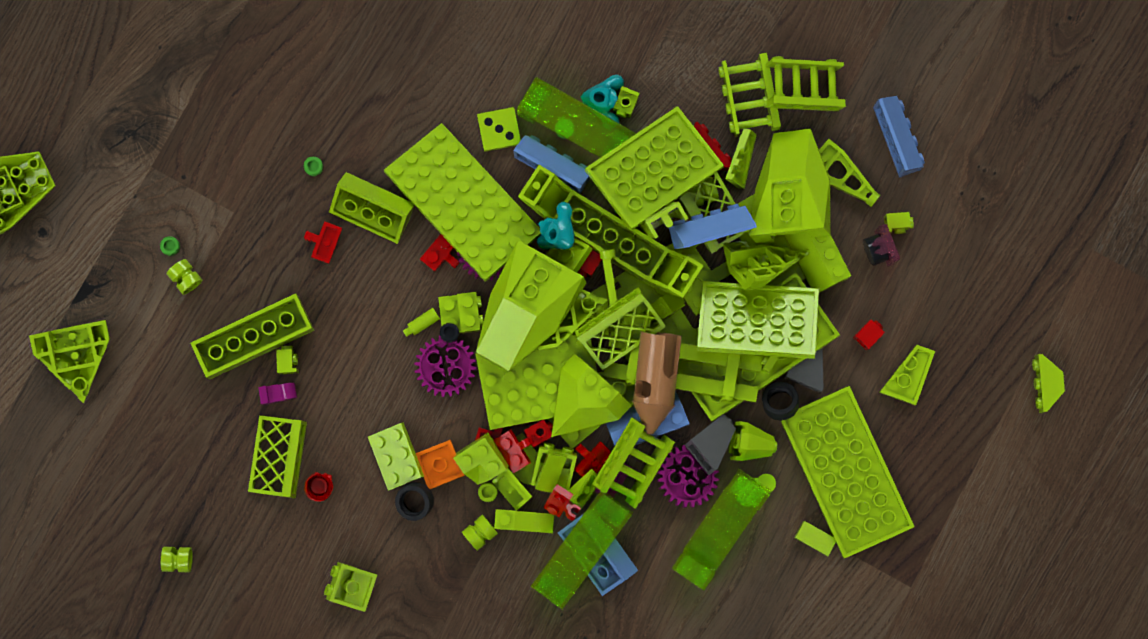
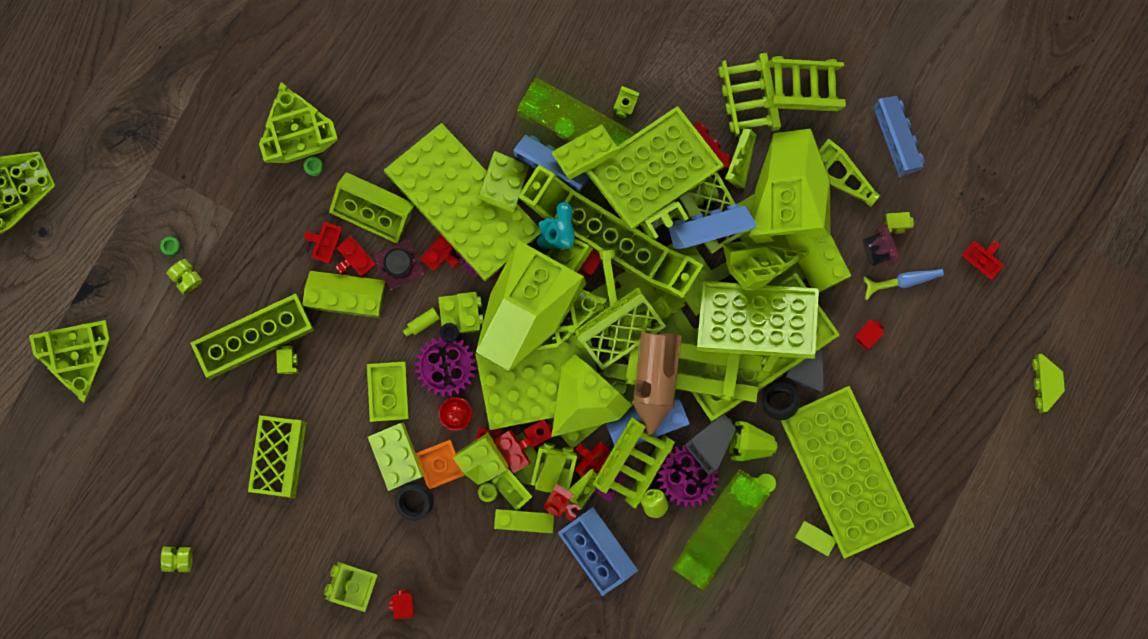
magenta leg [258,382,297,405] -> none
red hair [304,472,333,502] -> none
lime wheel [462,514,498,551] -> none
lime tile [477,107,521,152] -> none
clear neon green plate [531,491,633,609] -> none
teal head [580,74,624,129] -> none
lime wing [879,345,935,406] -> none
none -> lime wedge [259,82,338,163]
none -> lime slope [302,271,386,319]
none -> red plate [336,236,376,277]
none -> lime plate [367,362,409,422]
none -> piece [374,239,425,290]
none -> red brick [389,590,415,619]
none -> red hat [439,397,472,431]
none -> lime plate [477,151,530,213]
none -> lime plate [552,125,620,180]
none -> lime head [641,489,669,518]
none -> medium blue piece [863,269,944,300]
none -> red plate [962,241,1004,280]

